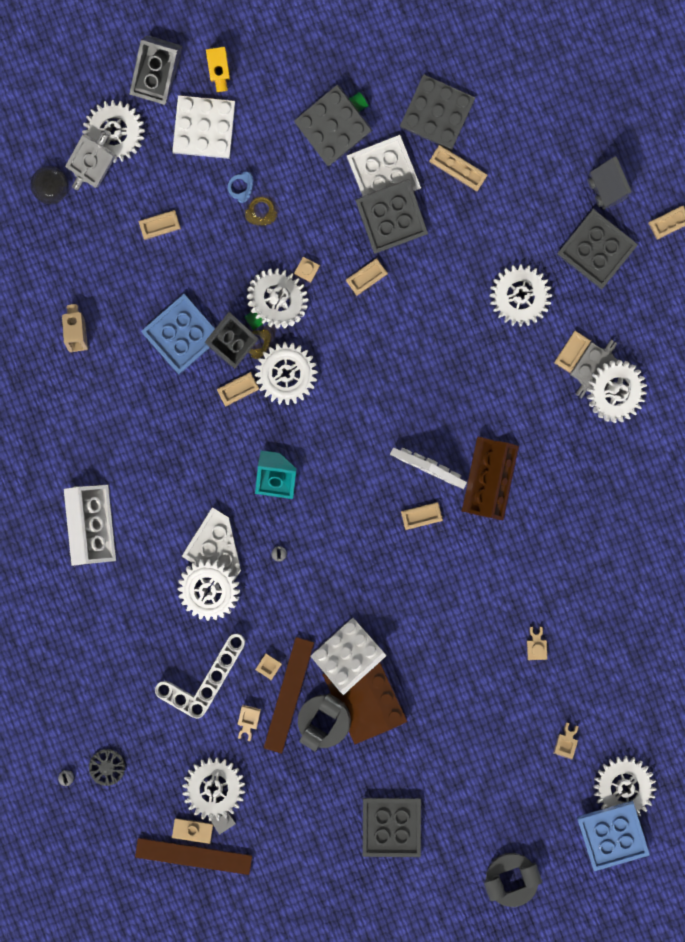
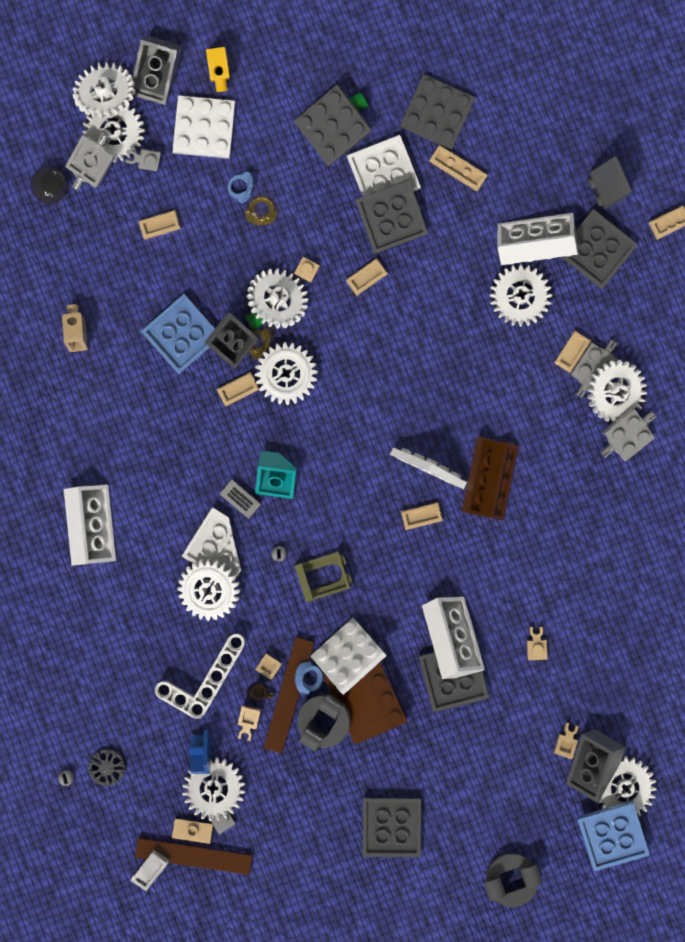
none -> white gear [73,62,135,118]
none -> light grey plate [125,148,160,171]
none -> tile [131,849,169,891]
none -> blue panel [189,730,211,774]
none -> light grey tile [220,480,261,519]
none -> dark brown piece [246,684,273,700]
none -> olive panel [294,552,352,602]
none -> medium blue piece [295,662,323,694]
none -> dark grey plate [418,652,489,713]
none -> white slope [422,597,485,679]
none -> white slope [497,213,577,265]
none -> dark grey slope [566,729,626,802]
none -> light grey plate [600,408,656,462]

